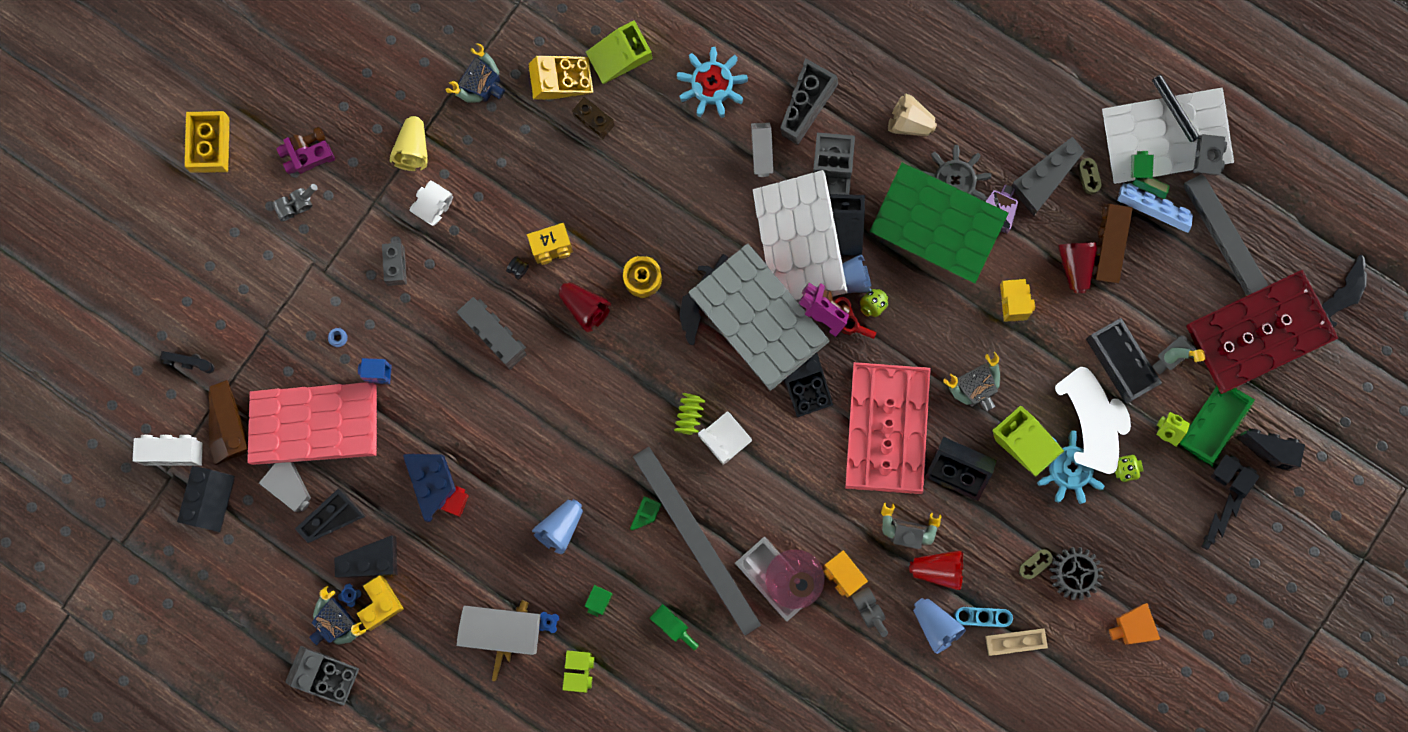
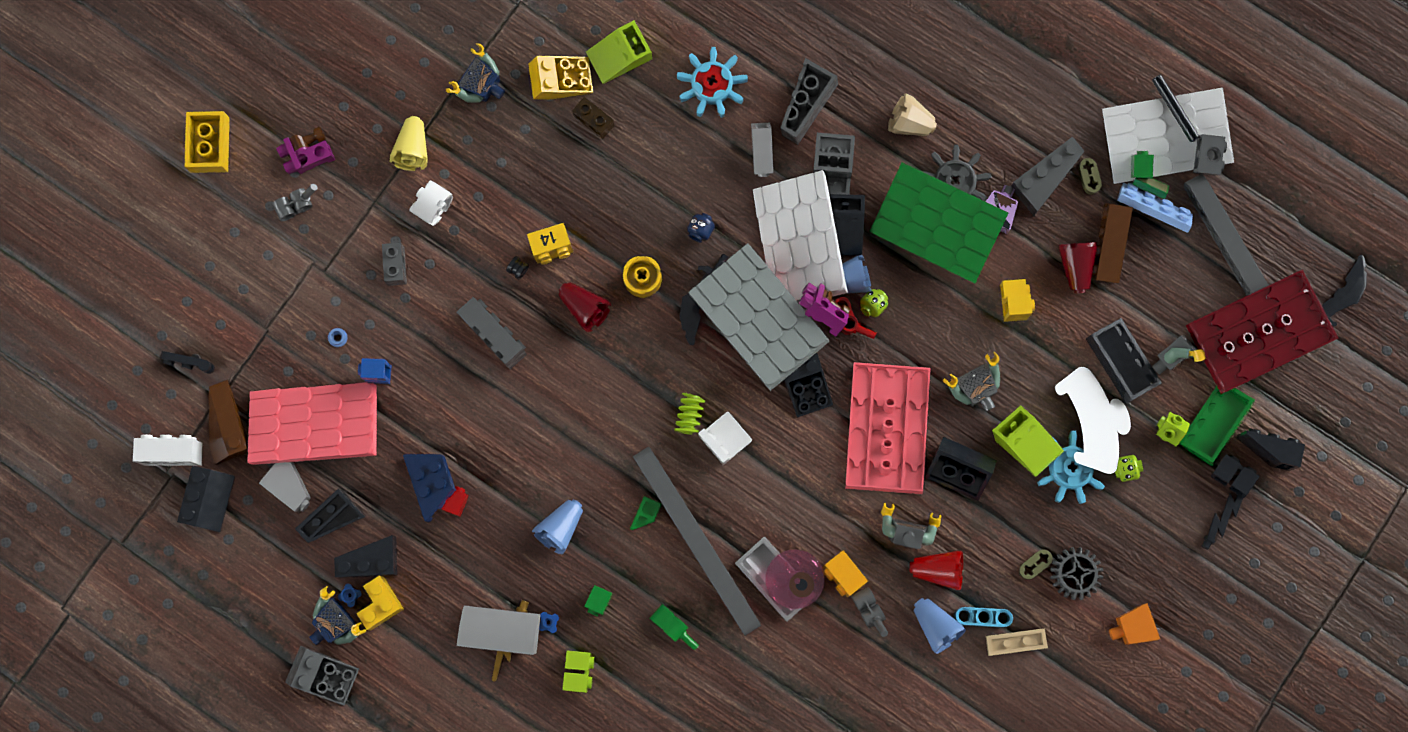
none -> dark blue head [687,213,715,243]

